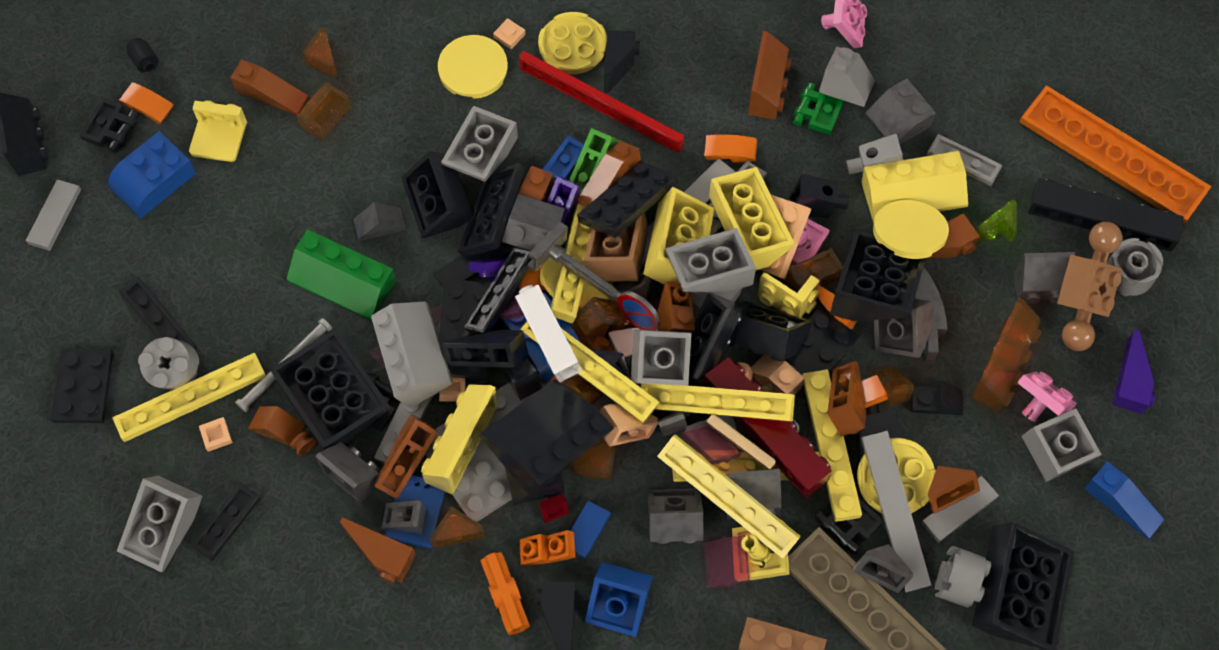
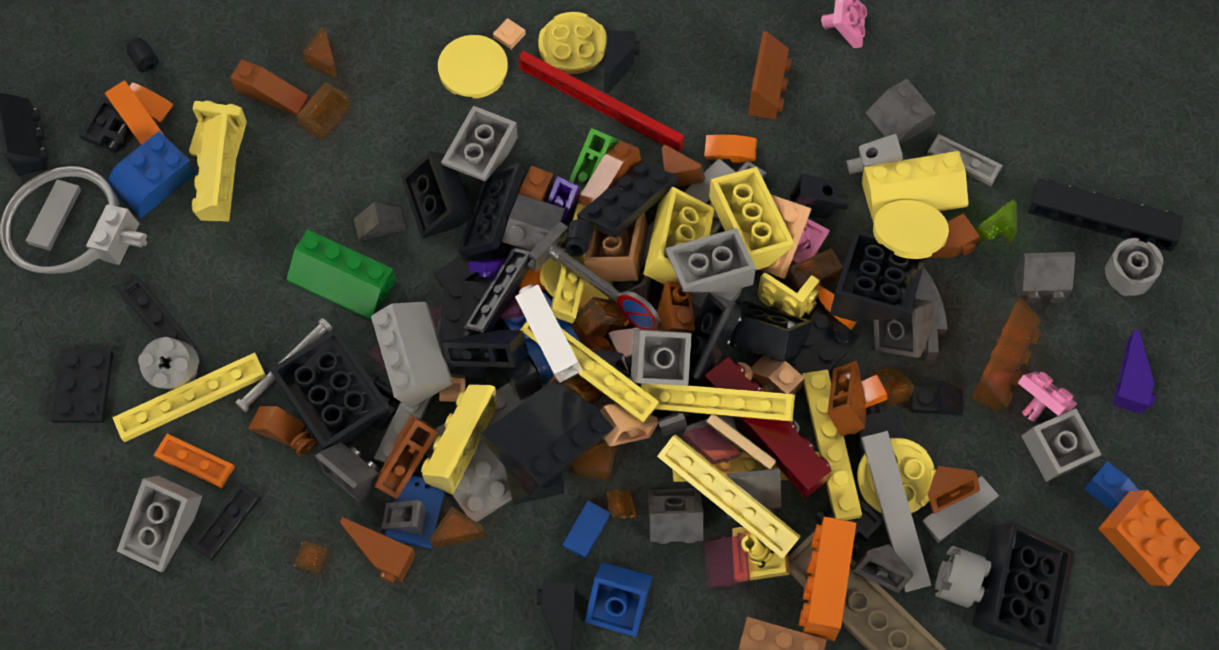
light nougat plate [199,417,233,452] -> none
orange piece [480,552,530,635] -> none
orange slope [520,530,575,565] -> none
dark red plate [538,493,569,524] -> none
blue plate [542,136,584,182] -> none
green plate [793,83,844,136] -> none
light grey slope [819,47,875,107] -> none
orange plate [1019,85,1212,225] -> none
medium nougat brick [1057,222,1122,351] -> none
none -> light grey brick [0,166,147,274]
none -> orange tile [105,80,164,145]
none -> orange tile [154,434,235,489]
none -> light yellow slope [192,113,239,221]
none -> clear orange plate [294,541,329,575]
none -> black brick [564,219,594,257]
none -> clear orange plate [606,489,636,519]
none -> dark orange slope [662,144,705,188]
none -> orange brick [799,517,856,641]
none -> orange brick [1098,490,1200,586]

